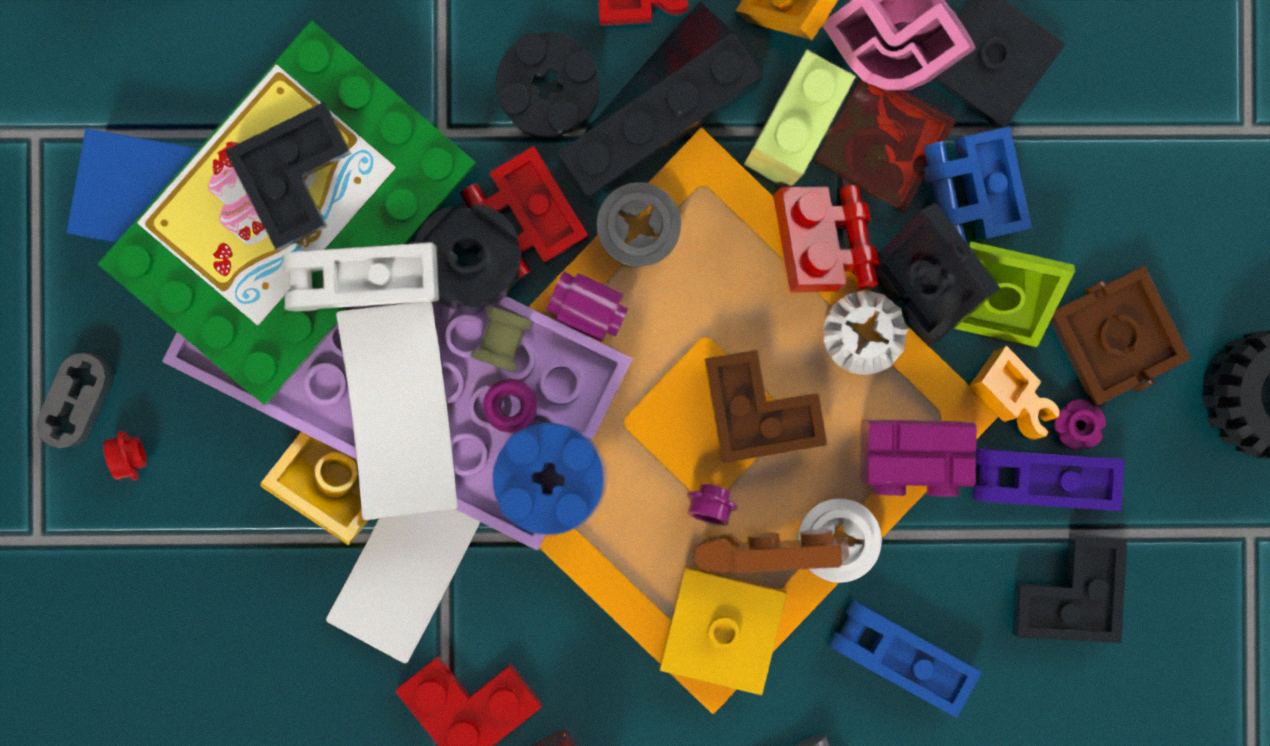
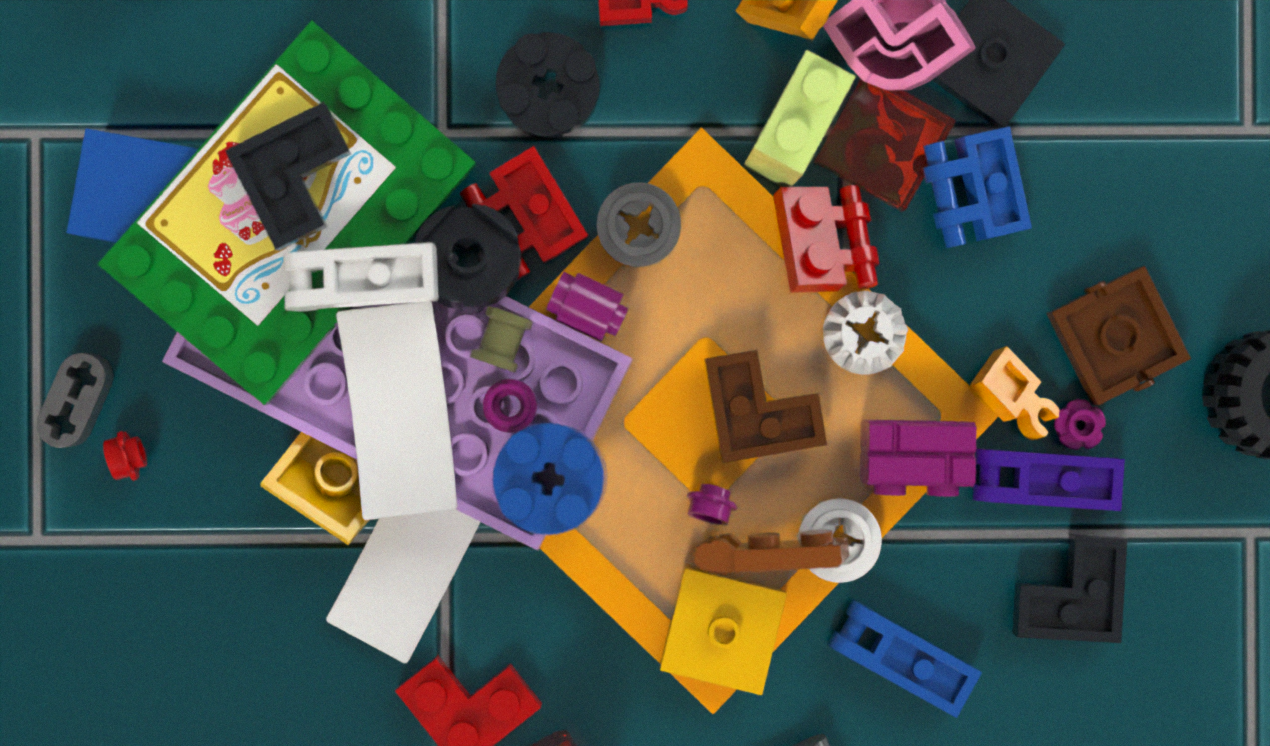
black wedge [558,1,763,204] -> none
black plate [875,203,1001,347] -> none
lime slope [954,242,1075,347] -> none

